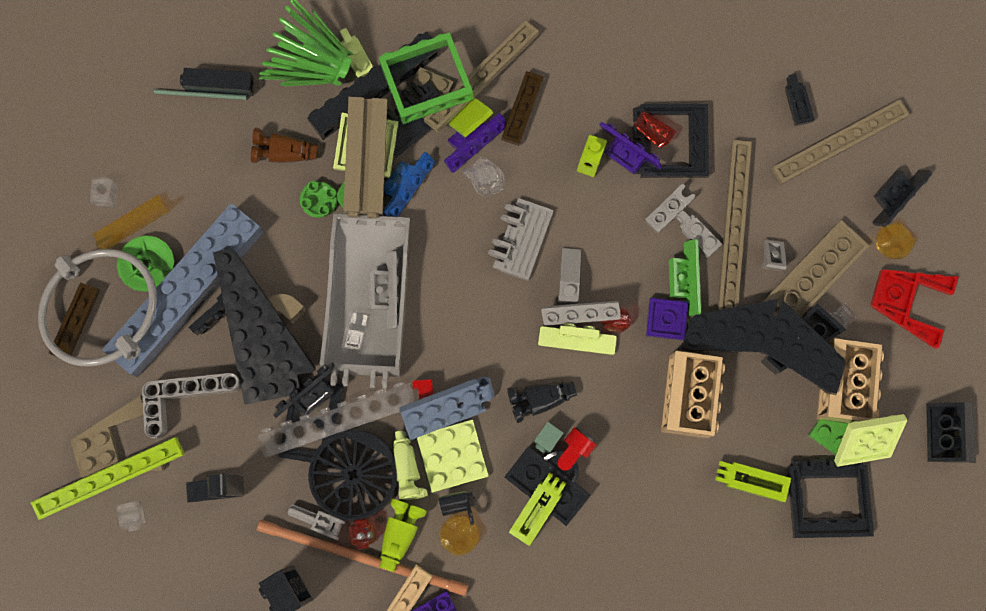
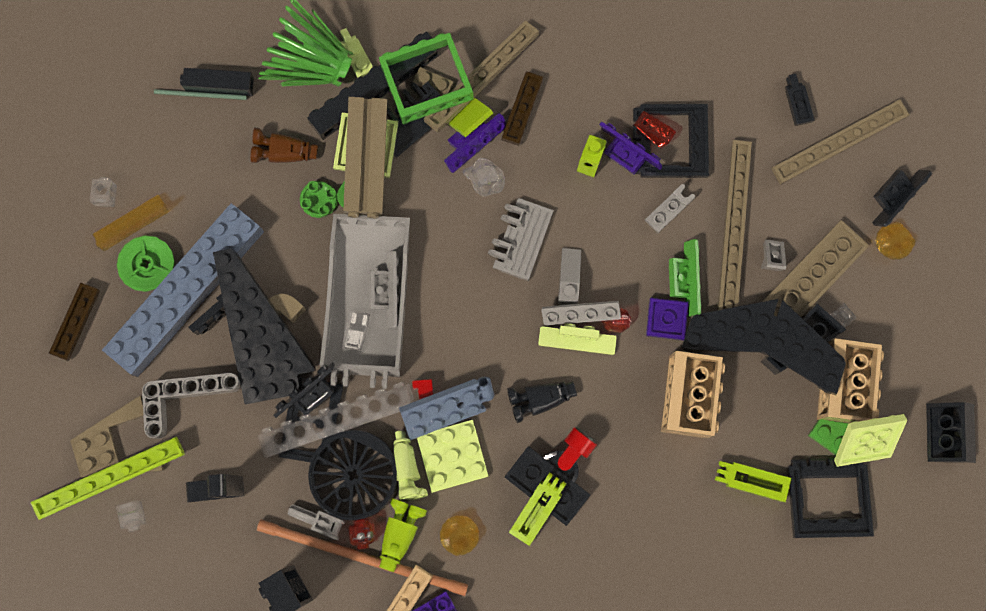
light grey piece [38,249,157,366] -> none
blue bracket [383,152,435,217] -> none
black piece [438,491,476,525] -> none
sand green brick [534,422,563,454] -> none
light grey hinge [676,210,722,258] -> none
red wing [870,269,958,349] -> none

